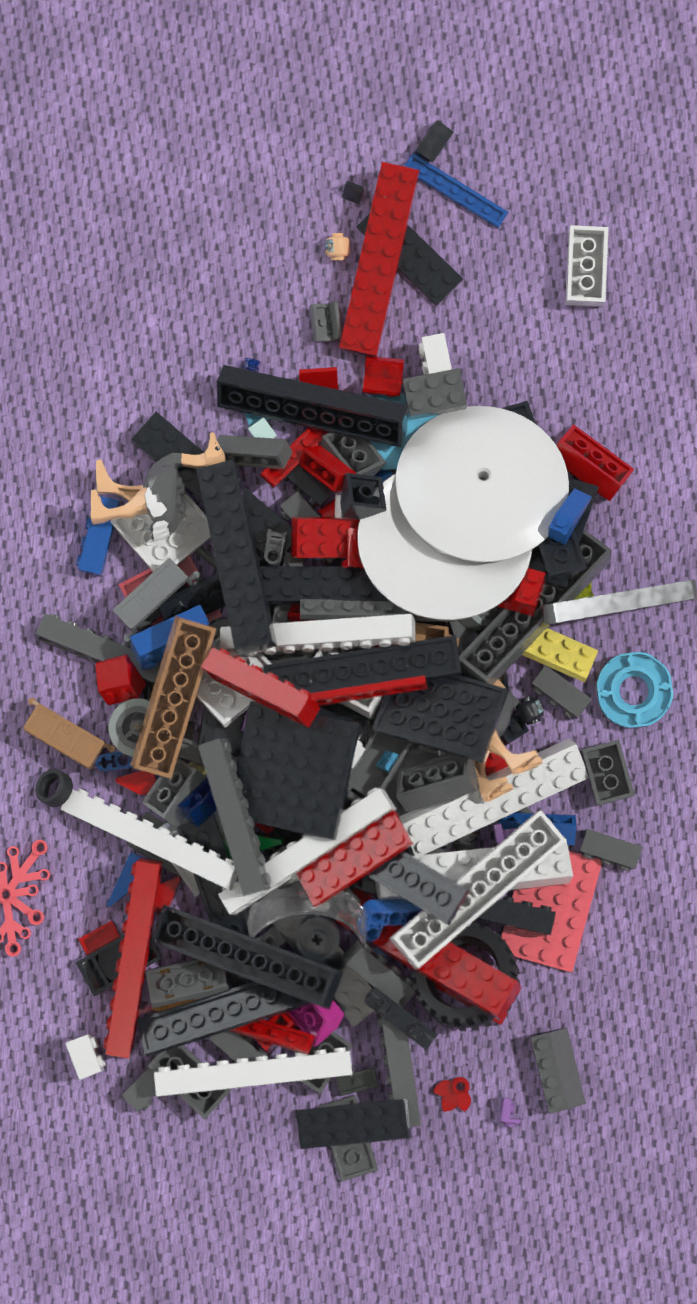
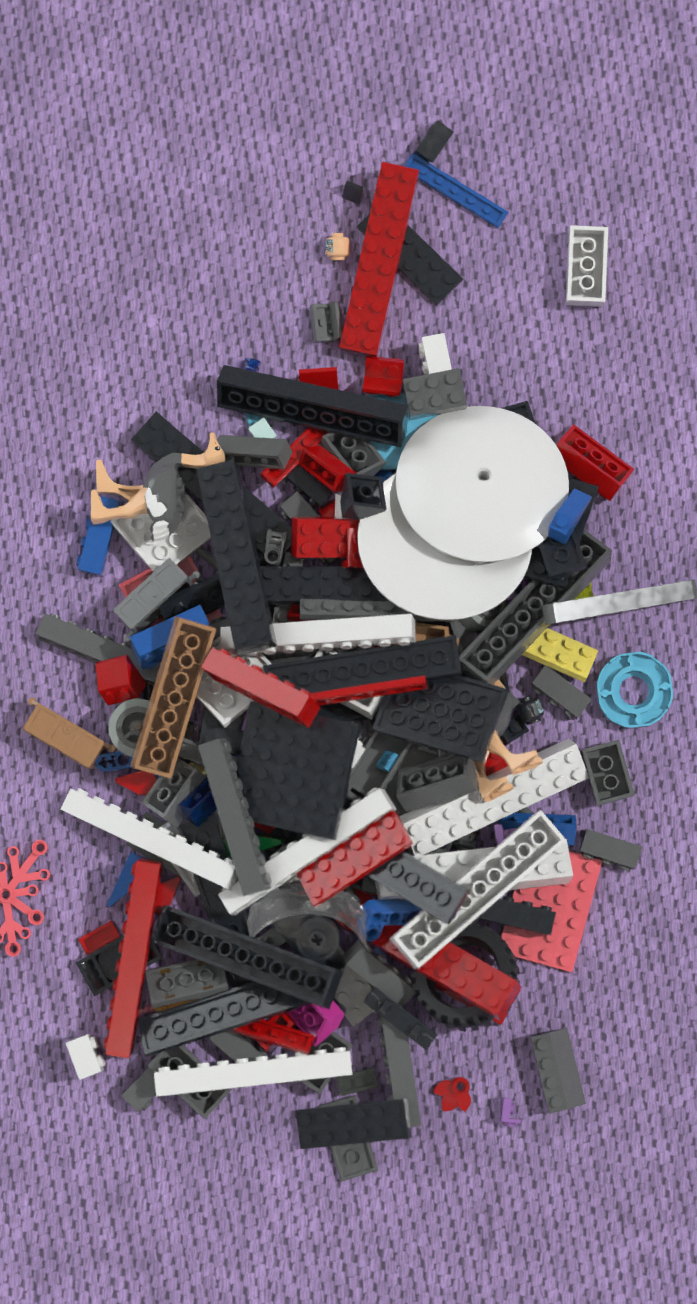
black tyre [35,768,73,807] -> none
red slope [497,568,545,616] -> none

